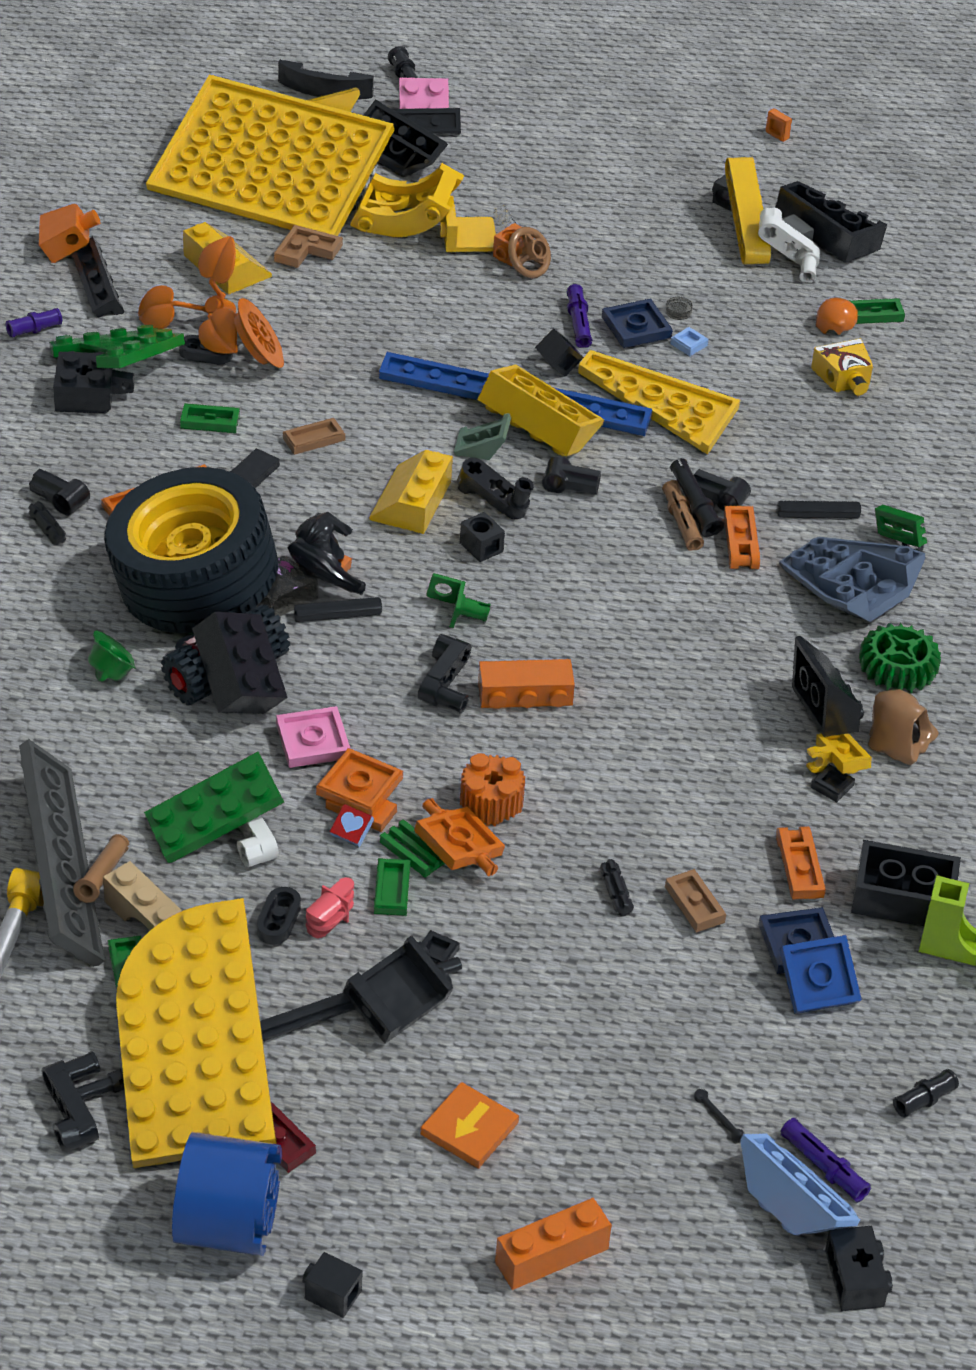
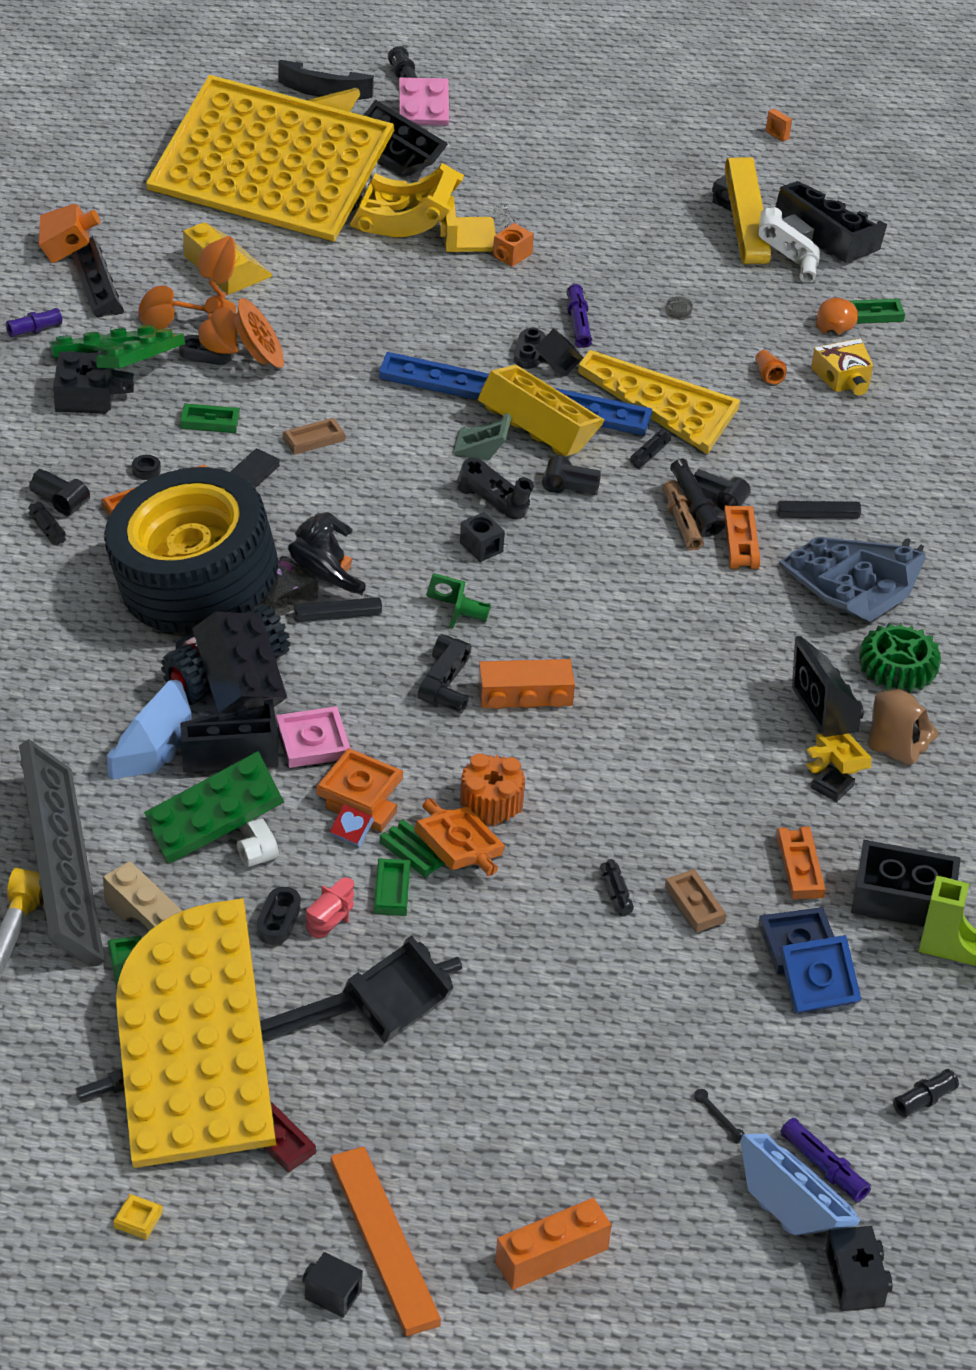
black beam [41,1051,100,1153] -> none
medium nougat pin [73,834,129,903] -> none
green piece [88,631,136,682] -> none
blue brick [172,1132,282,1256] -> none
medium nougat plate [274,225,343,268] -> none
yellow slope [369,450,453,534] -> none
black tile [392,108,461,134] -> none
orange tile [420,1082,519,1169] -> none
black tile [421,930,460,964] -> none
medium nougat piece [508,227,551,278] -> none
dark blue plate [602,298,673,348] -> none
light blue tile [670,327,709,356] -> none
green tile [875,504,927,547] -> none
none -> light blue wedge [107,680,191,779]
none -> yellow tile [113,1194,163,1240]
none -> black tile [132,455,161,480]
none -> black wedge [180,699,279,773]
none -> orange tile [330,1146,441,1337]
none -> black plate [514,327,546,369]
none -> black axle [630,429,671,468]
none -> orange cone [755,350,787,384]

